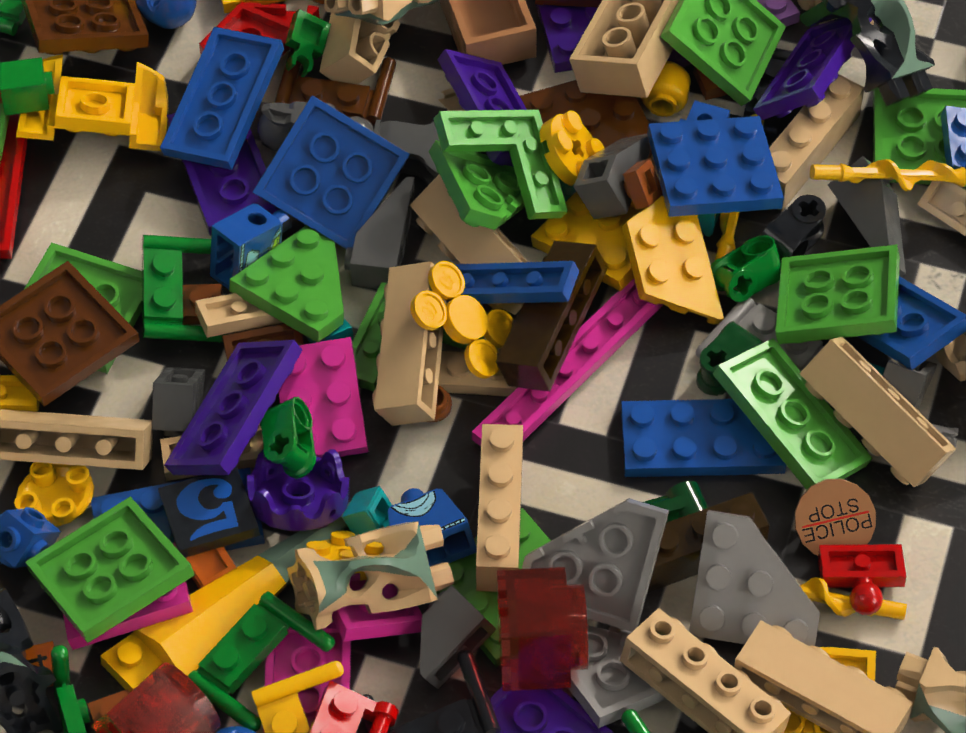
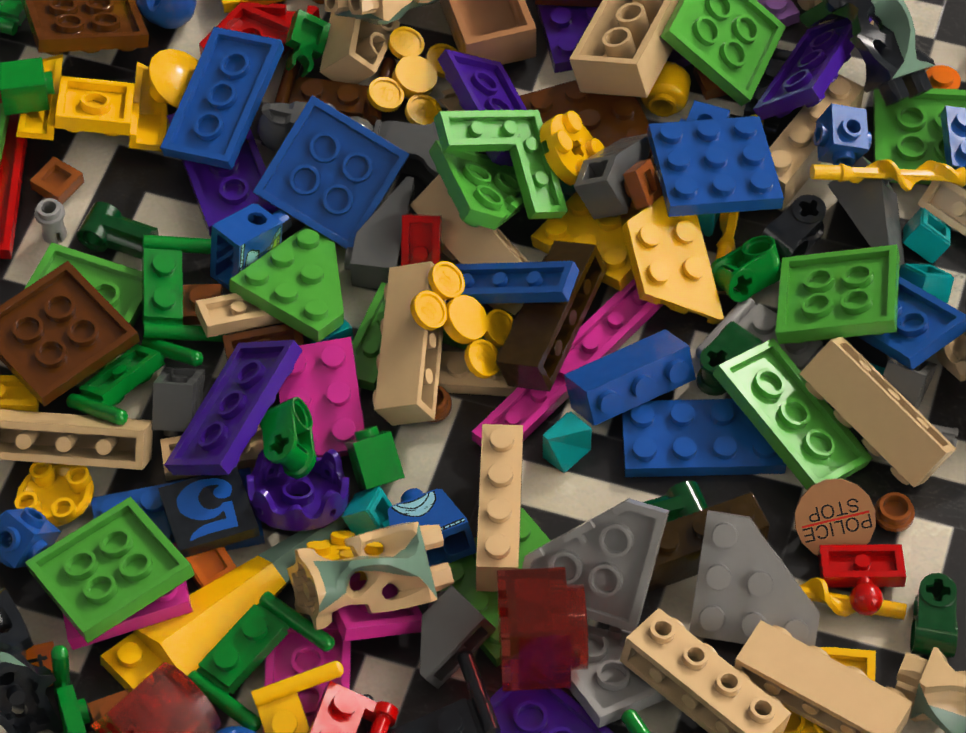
none -> dark orange plate [30,156,84,205]
none -> light grey pin [34,198,67,244]
none -> green plate [66,338,203,425]
none -> dark green piece [76,201,159,259]
none -> yellow dish [148,49,198,108]
none -> green brick [345,426,405,490]
none -> yellow piece [367,26,458,125]
none -> red plate [401,214,442,266]
none -> teal slope [543,411,592,473]
none -> blue brick [564,329,696,426]
none -> blue brick [813,103,872,166]
none -> dark orange plate [874,492,915,532]
none -> teal slope [899,264,954,303]
none -> teal slope [903,207,951,263]
none -> dark green piece [910,573,958,658]
none -> orange plate [926,65,961,90]

